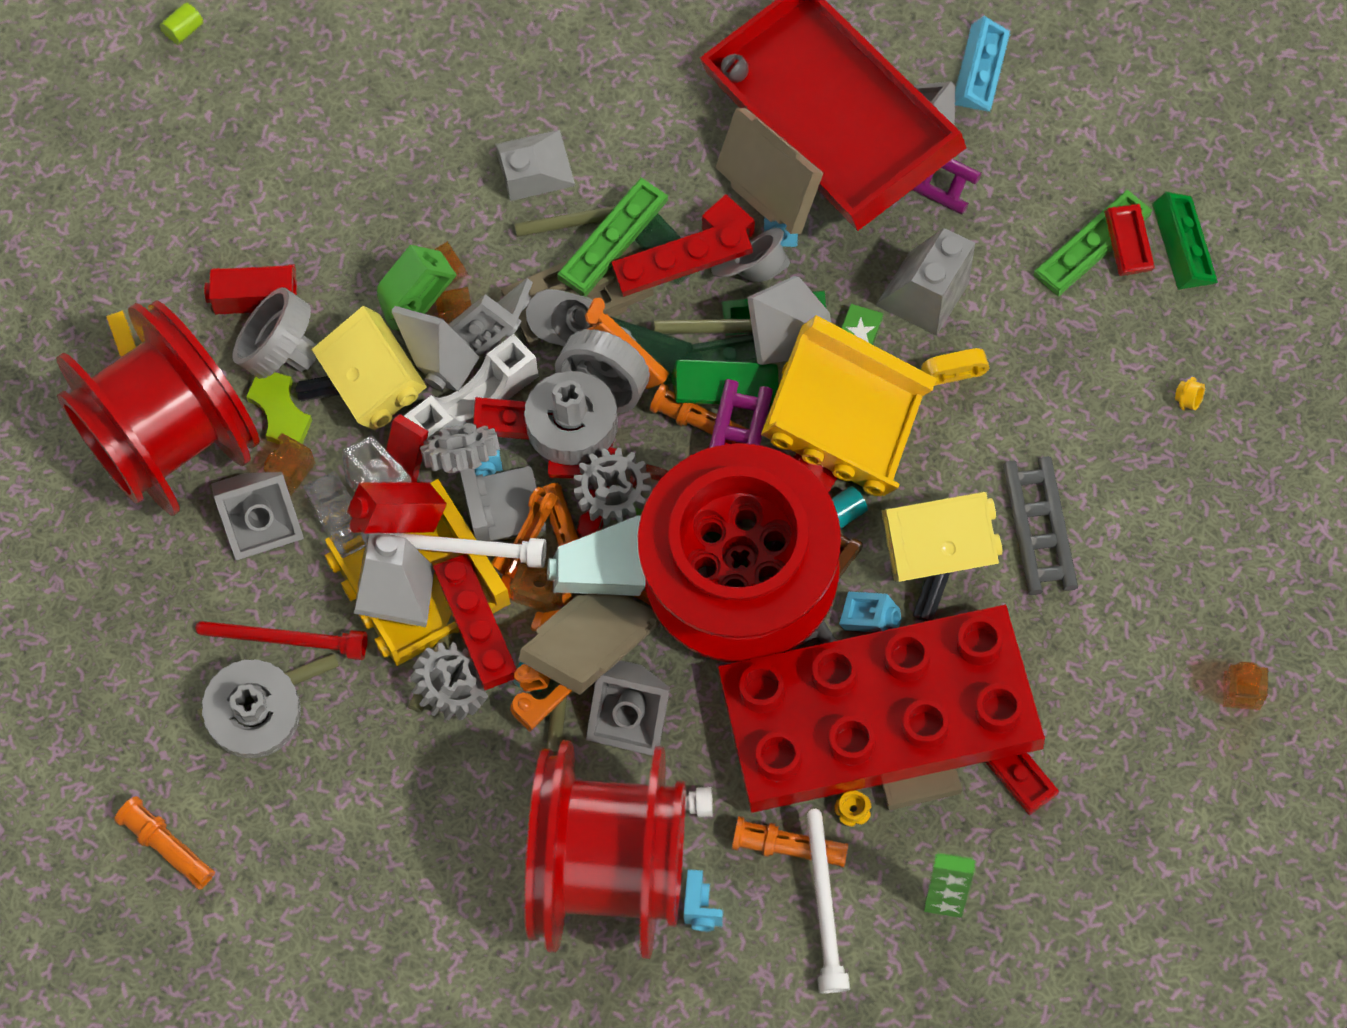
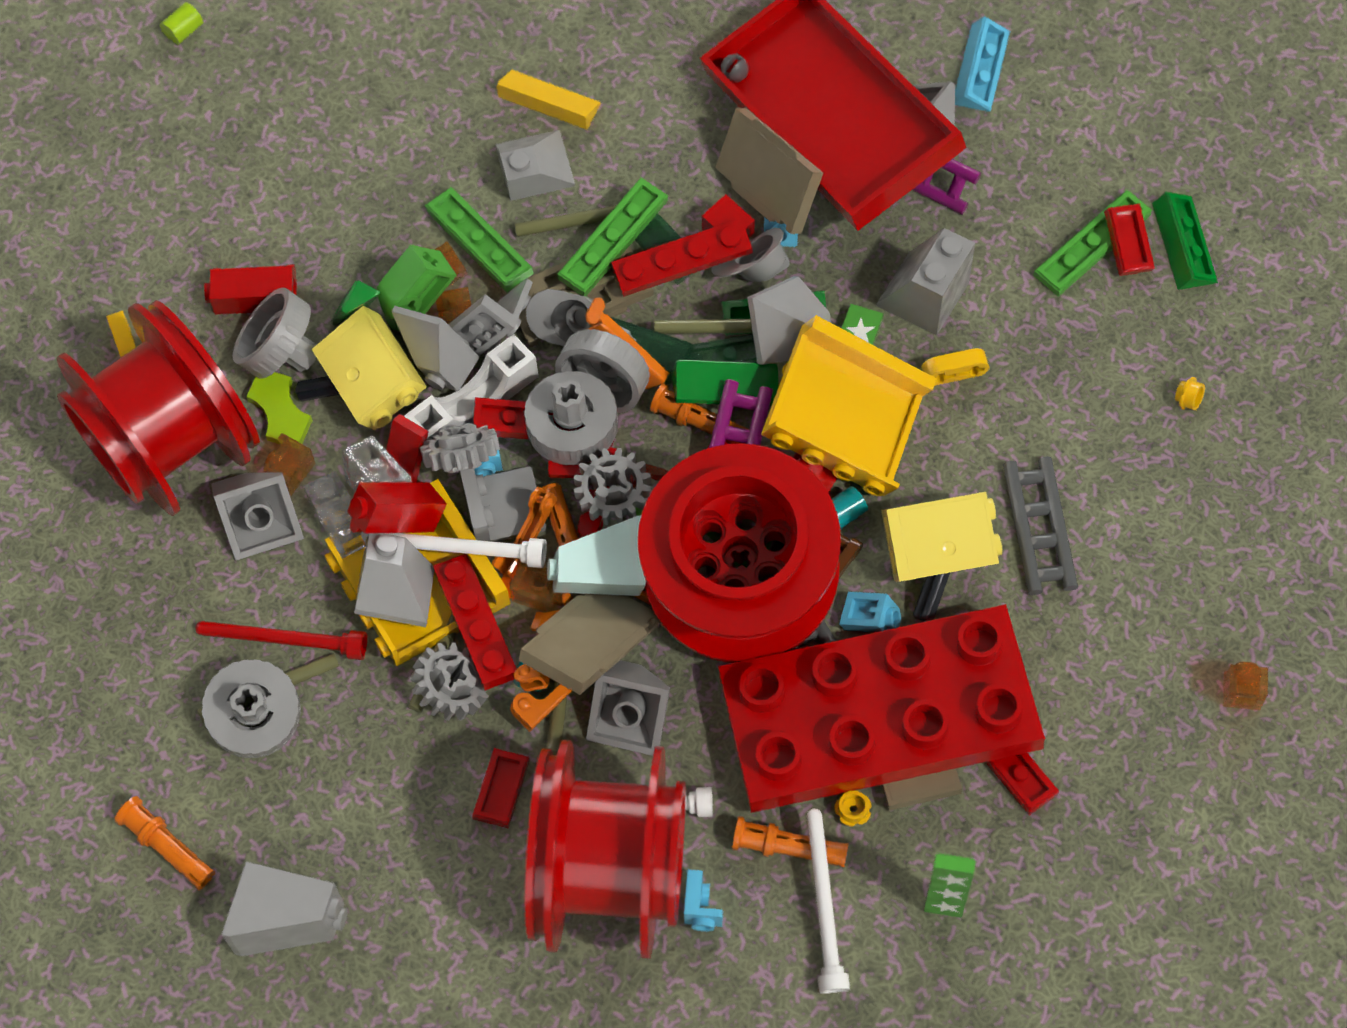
none -> light grey slope [221,861,348,956]
none -> green slope [331,280,380,326]
none -> bright green tile [425,187,534,293]
none -> red tile [472,748,530,829]
none -> yellow slope [496,70,601,130]

